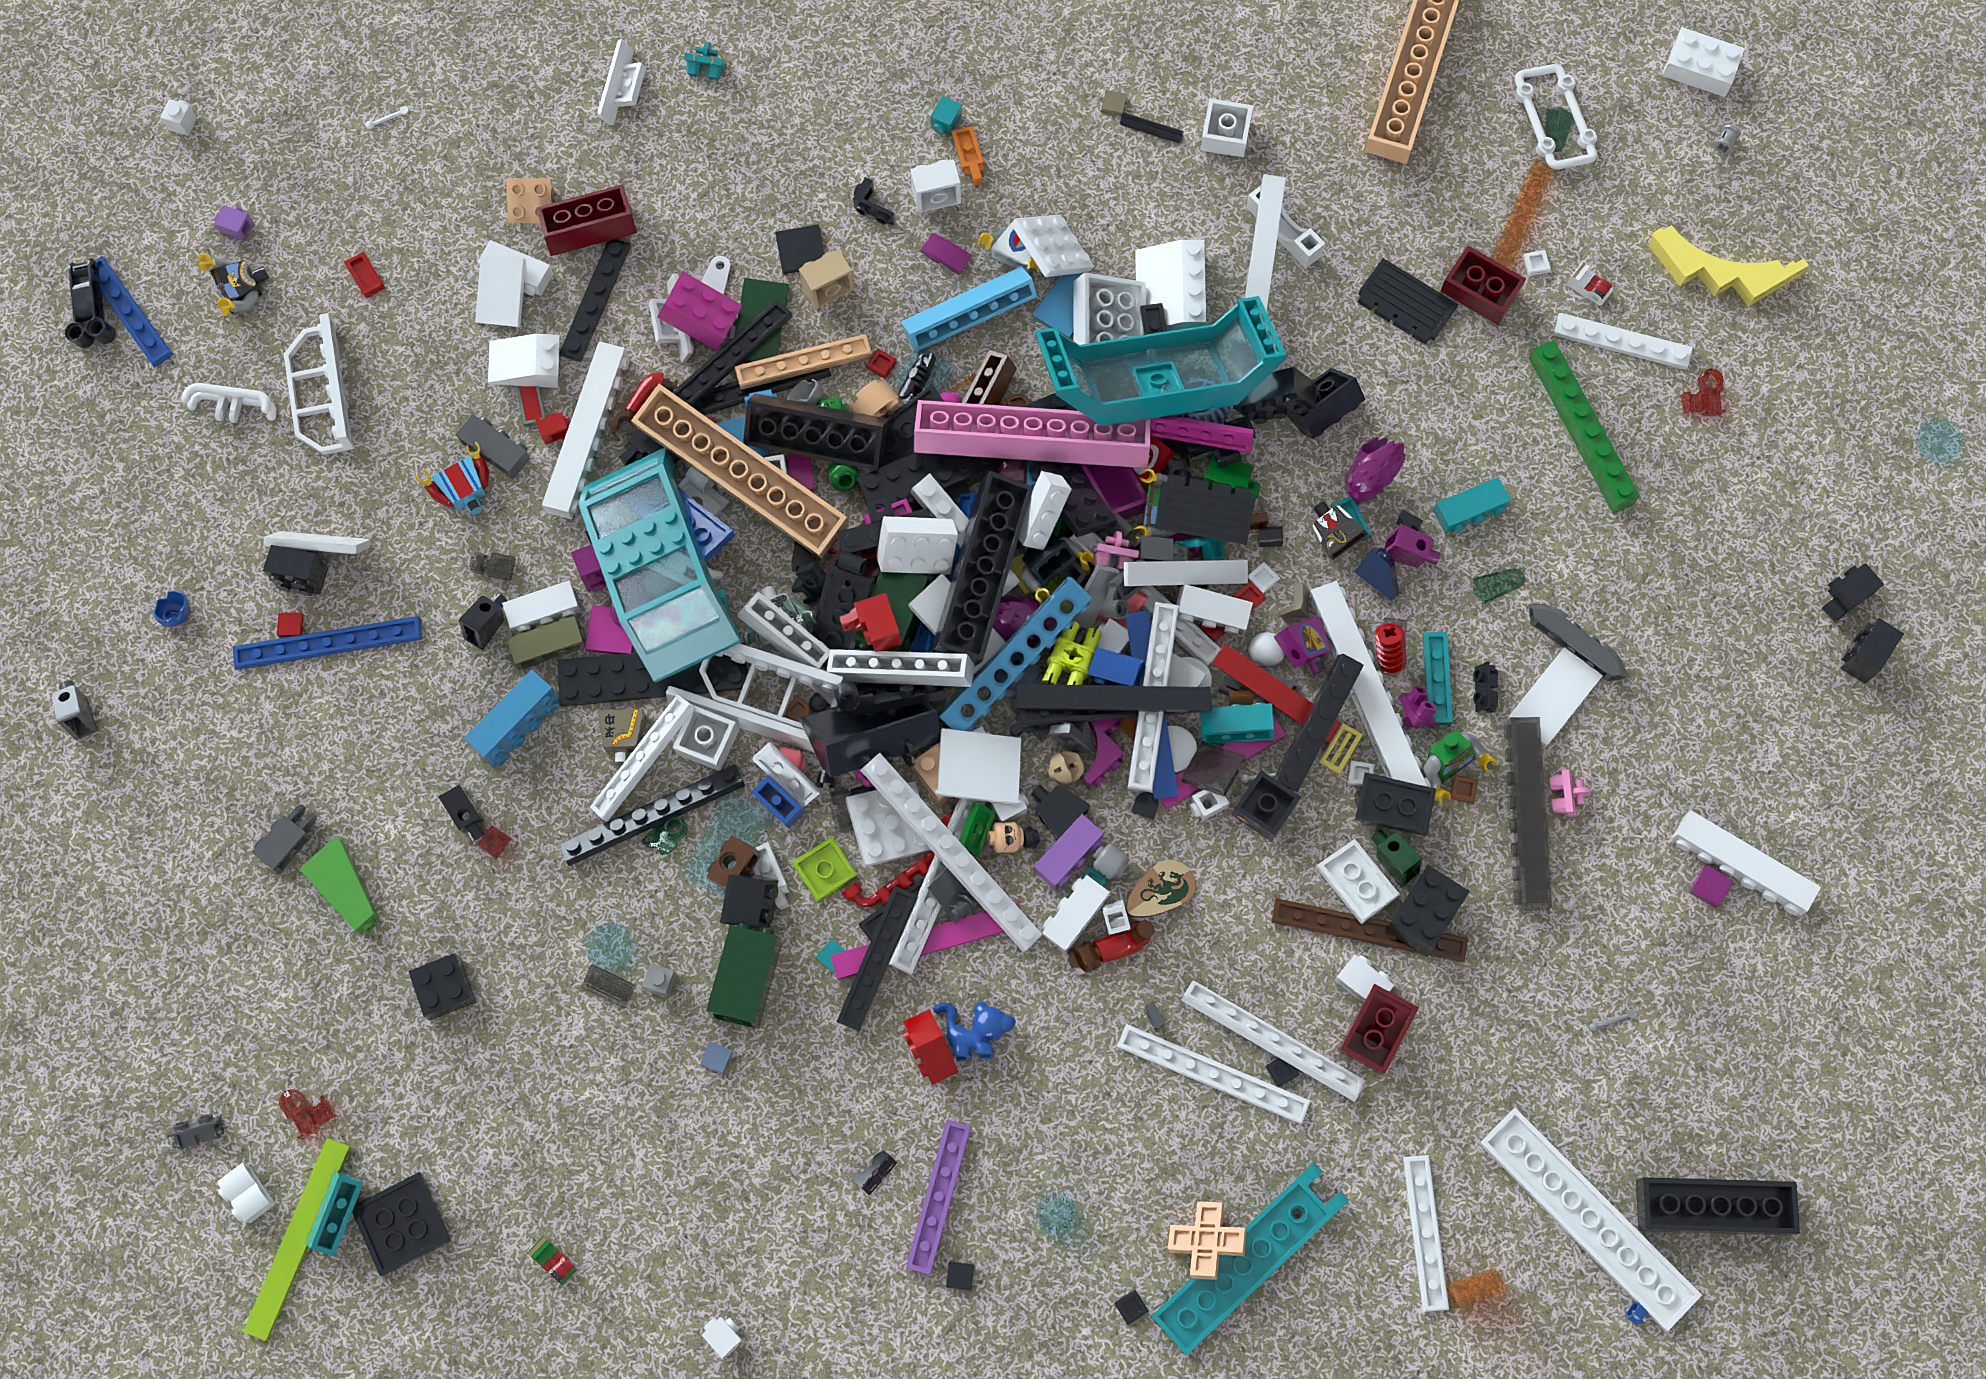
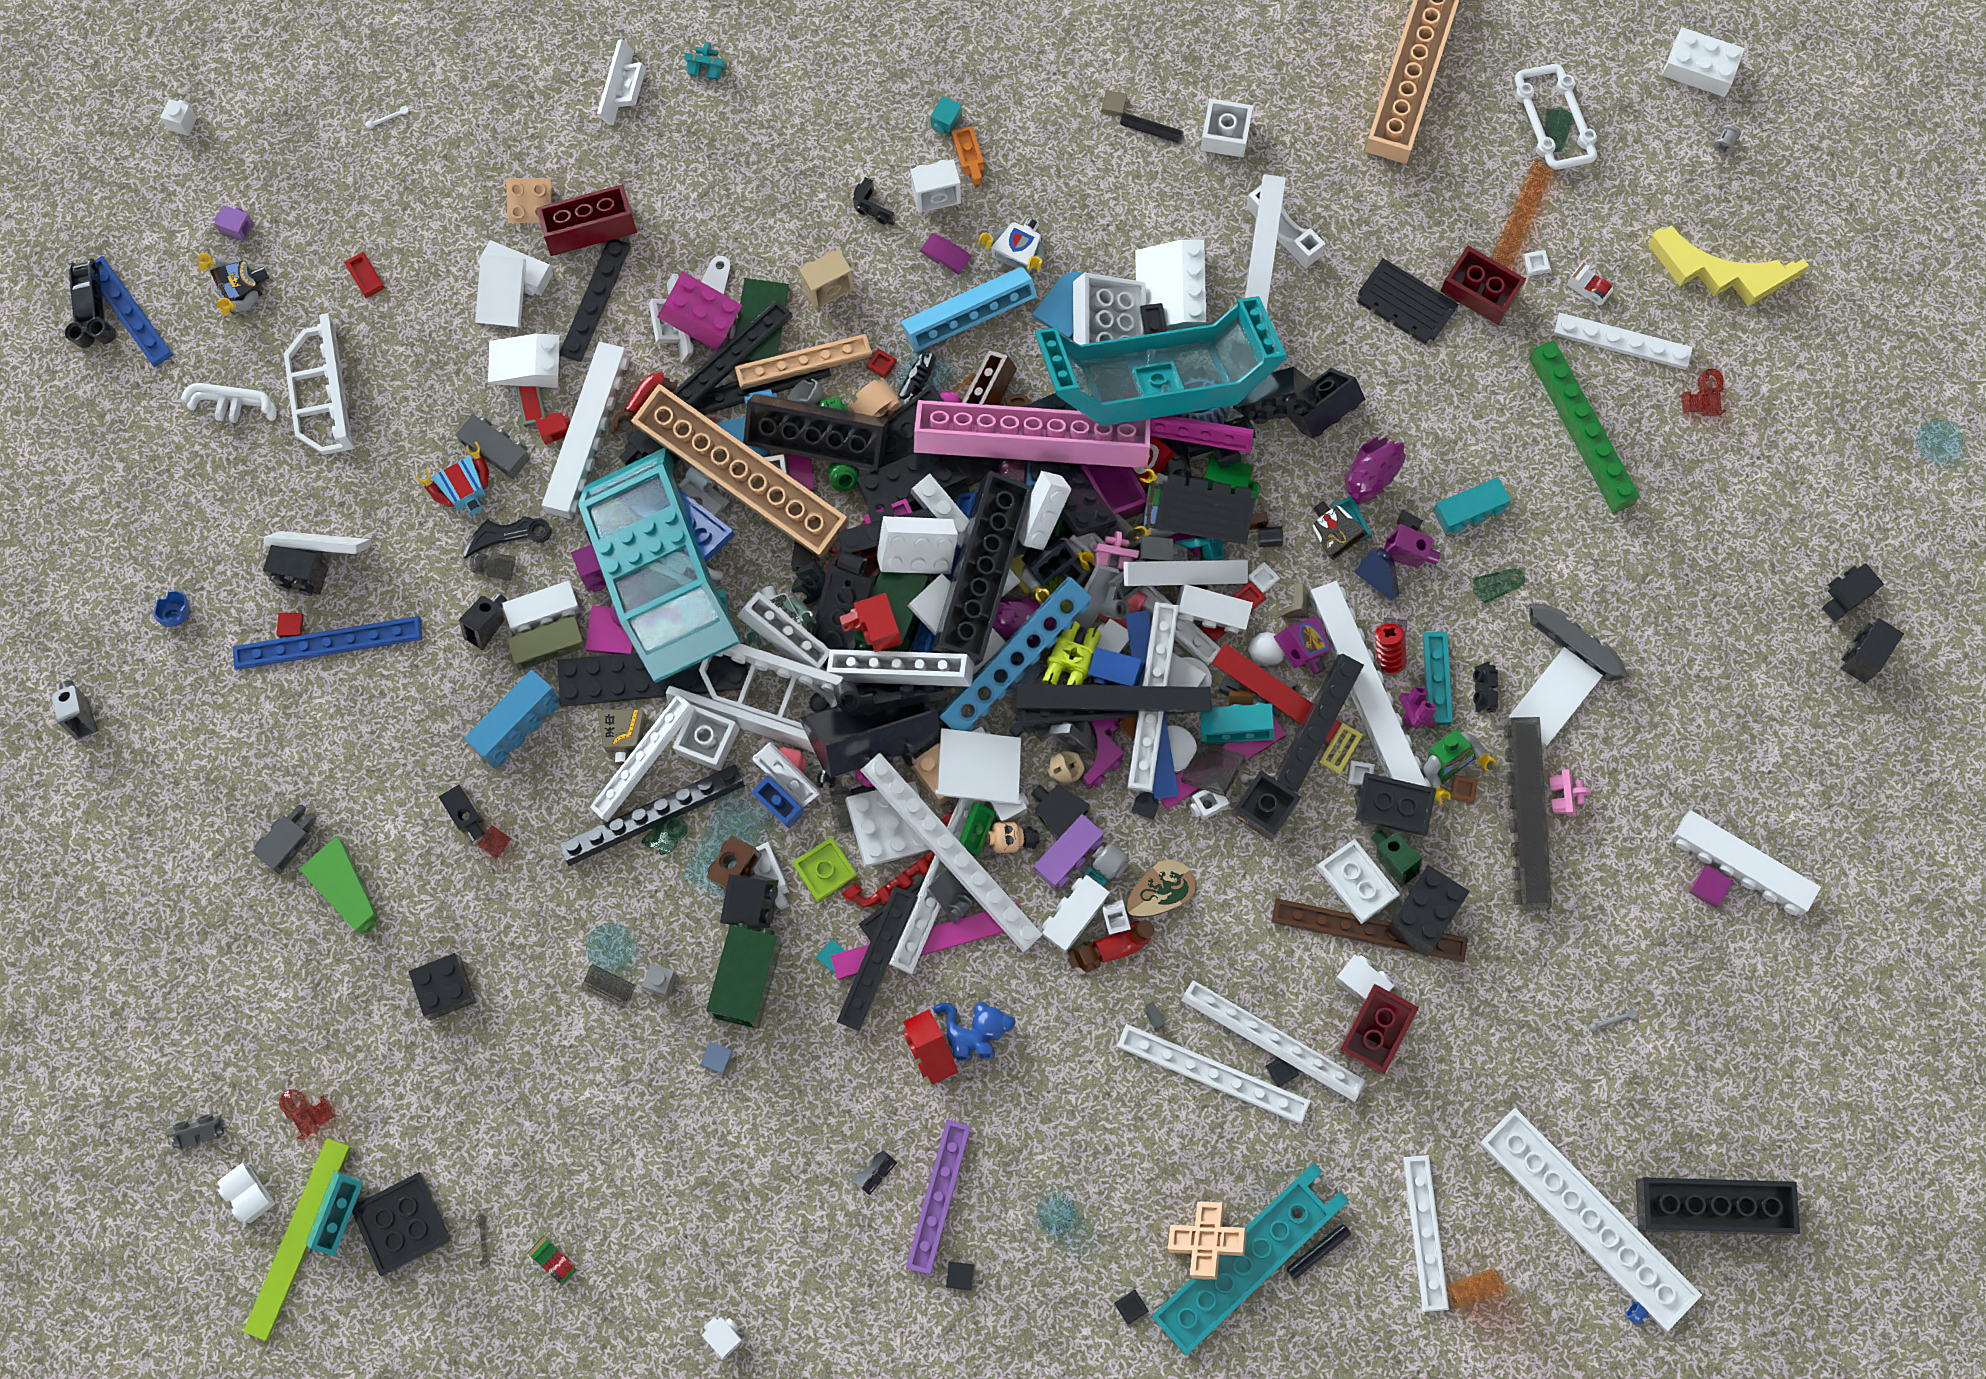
black tile [775,224,824,274] -> none
dark orange tile [785,695,811,723] -> none
white plate [1011,215,1094,277] -> none
none -> black piece [463,516,552,558]
none -> clear smoke hinge [476,1214,490,1268]
none -> black axle [1287,1224,1351,1279]

